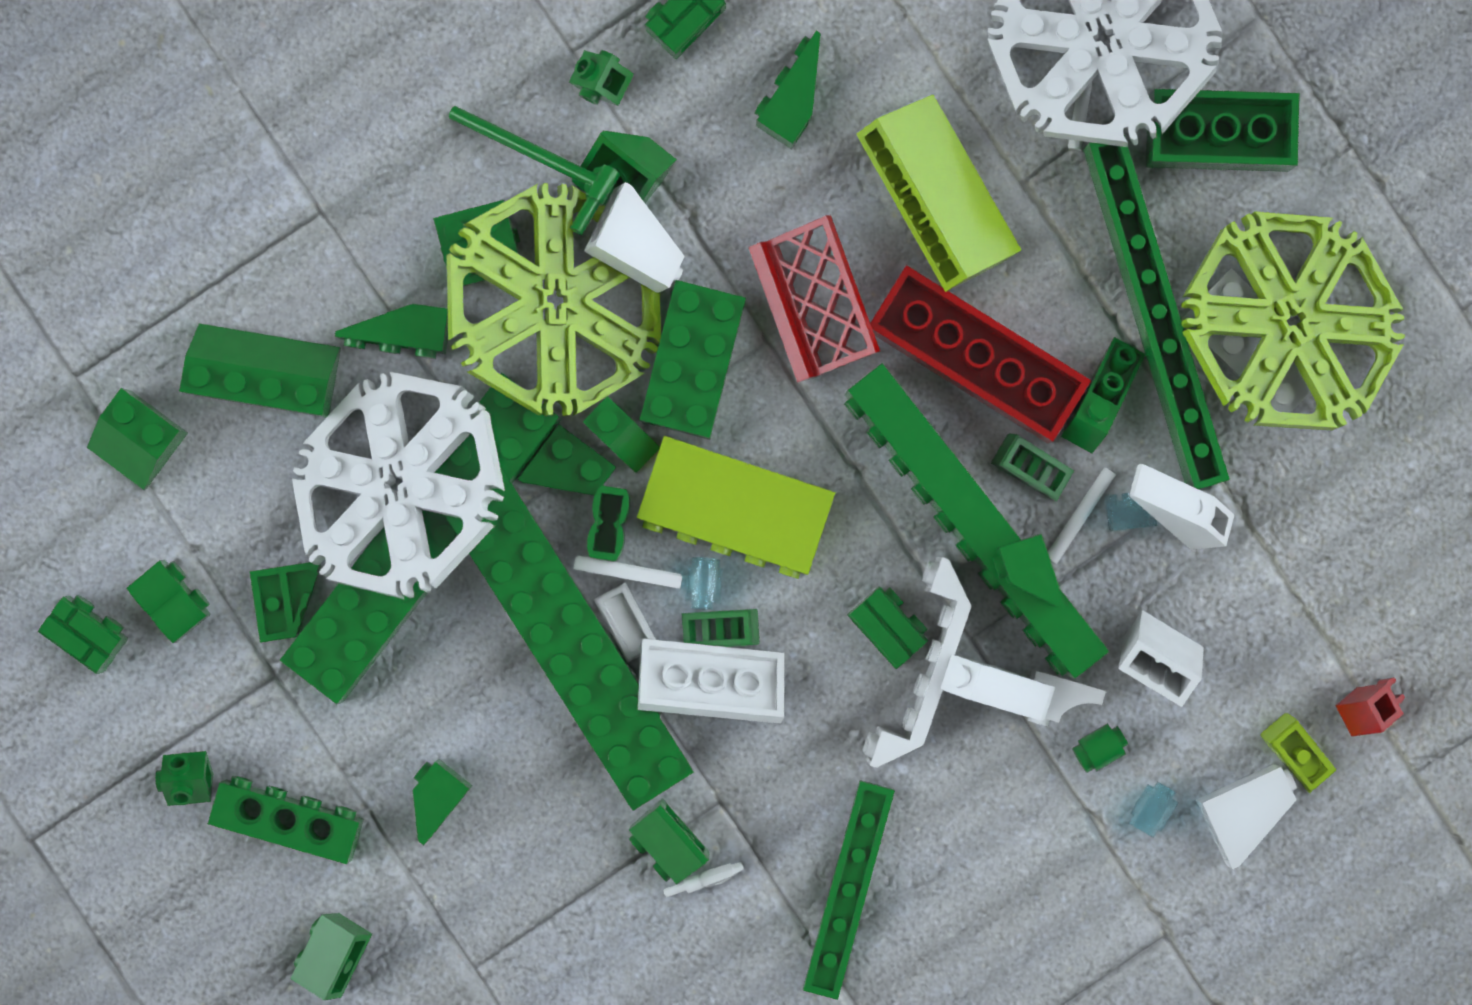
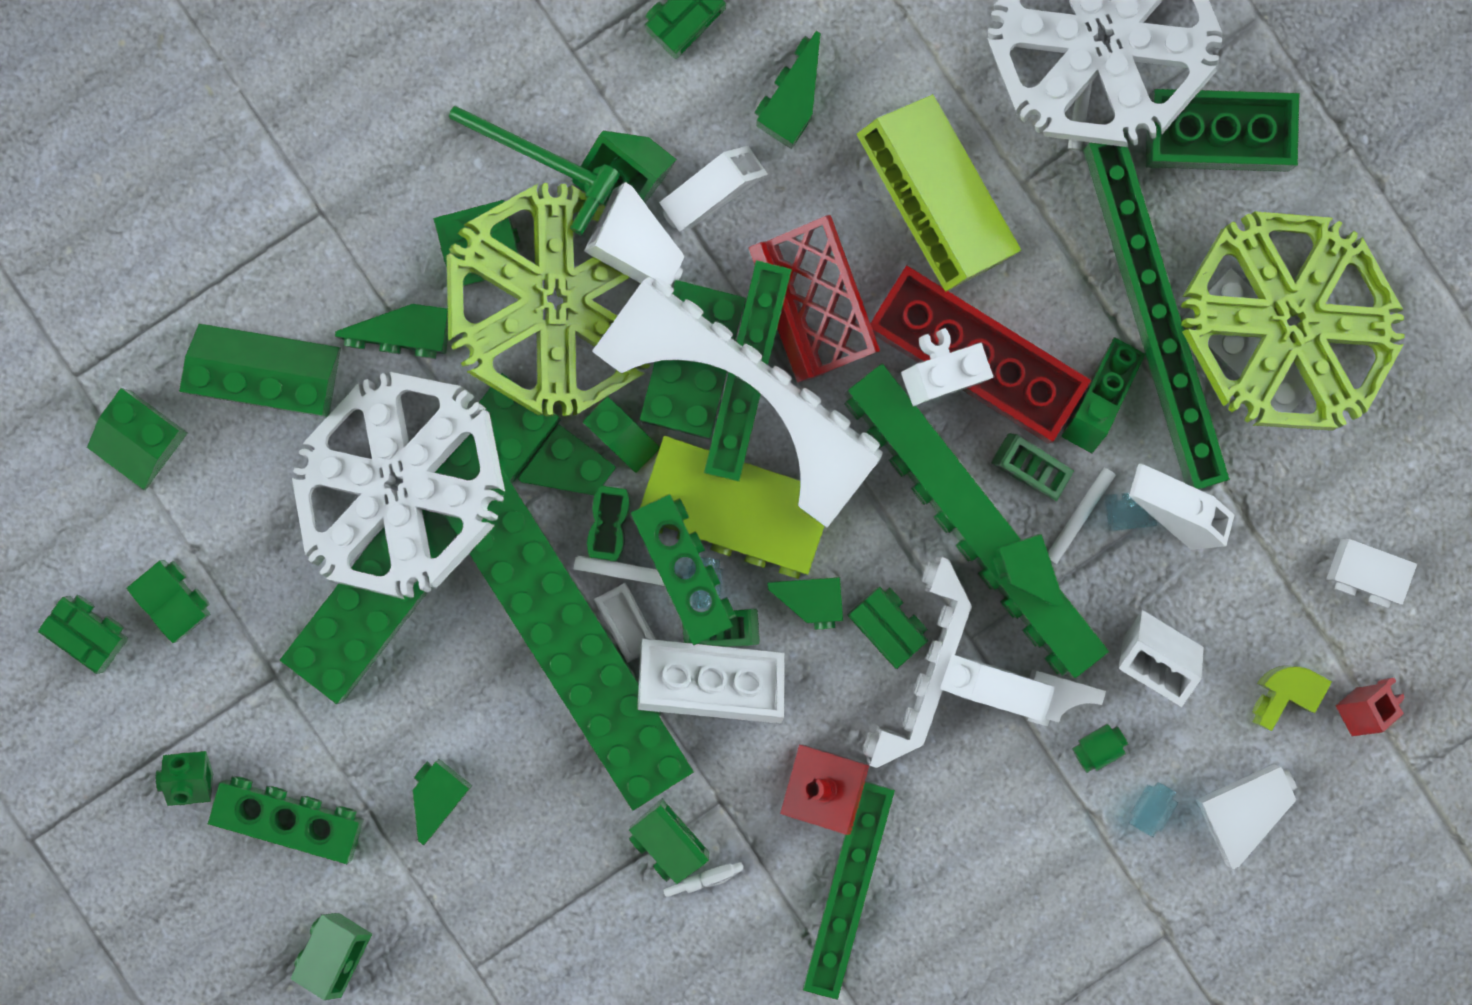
green wing [249,562,321,643] -> none
green brick [569,50,634,106] -> none
lime slope [1260,713,1336,793] -> none
none -> white arch [592,277,883,528]
none -> green brick [631,494,736,645]
none -> white slope [659,146,768,232]
none -> green plate [704,260,792,482]
none -> green slope [767,577,843,630]
none -> red tile [780,745,870,835]
none -> white brick [901,328,994,406]
none -> lime brick [1252,665,1332,731]
none -> white brick [1326,539,1417,609]

